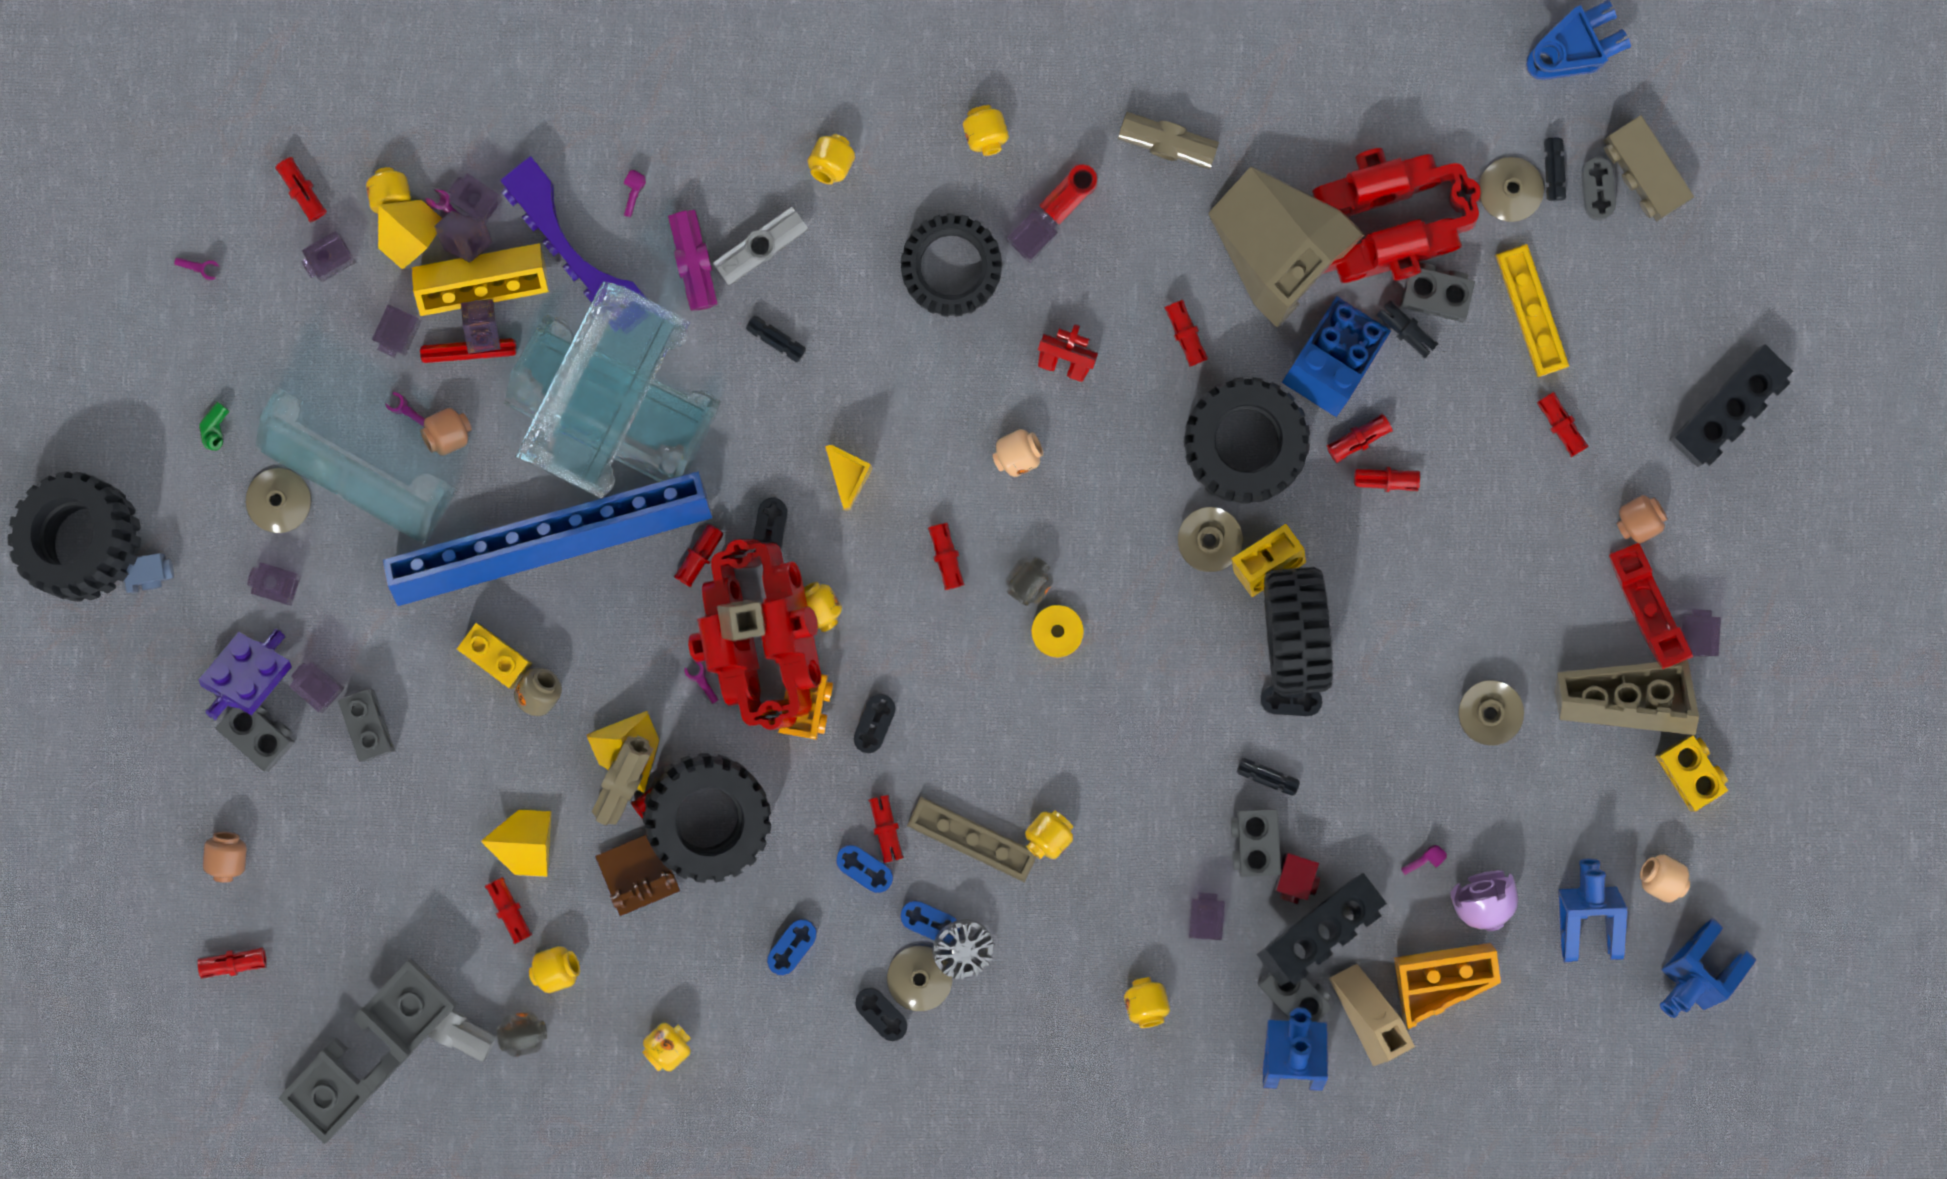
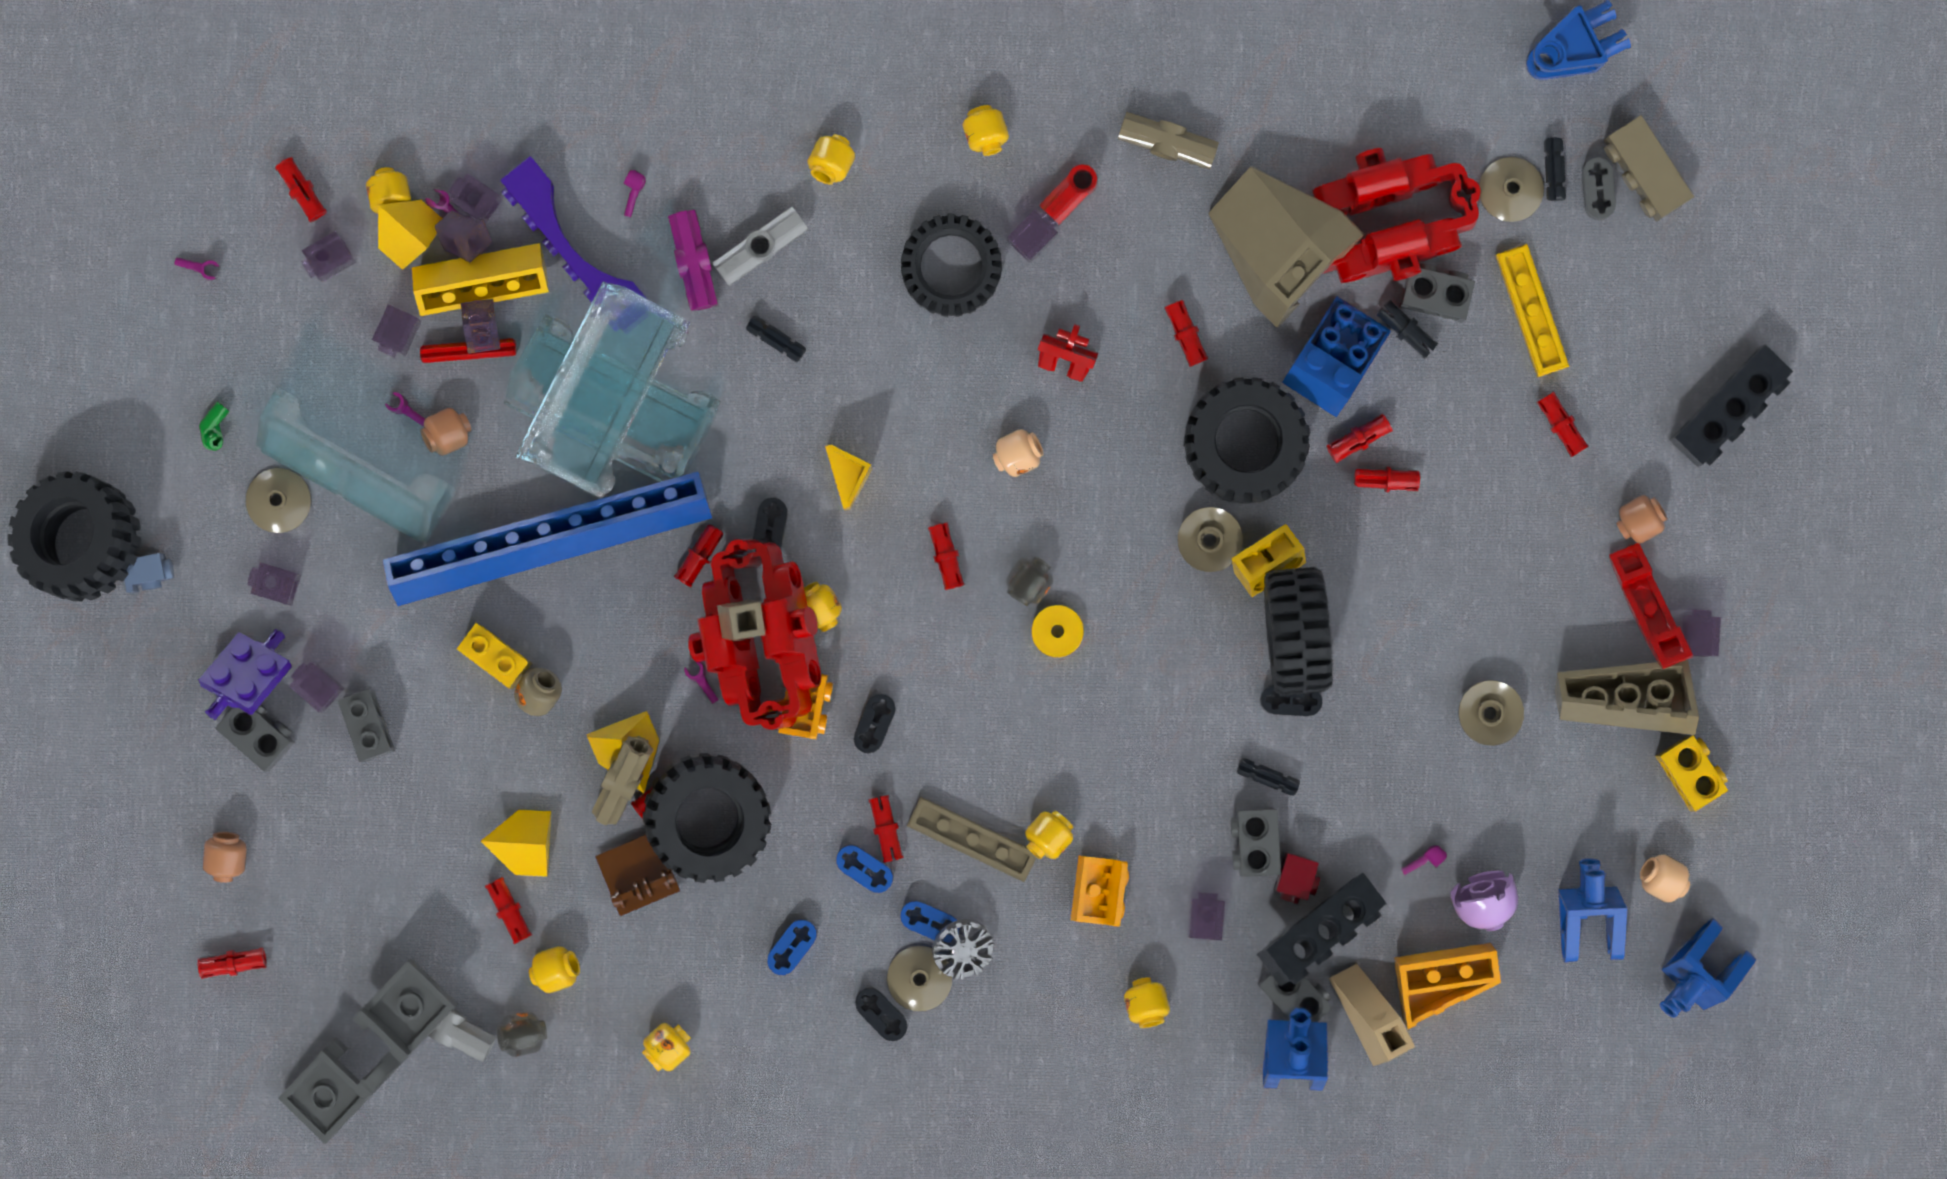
none -> light orange bracket [1070,855,1129,927]

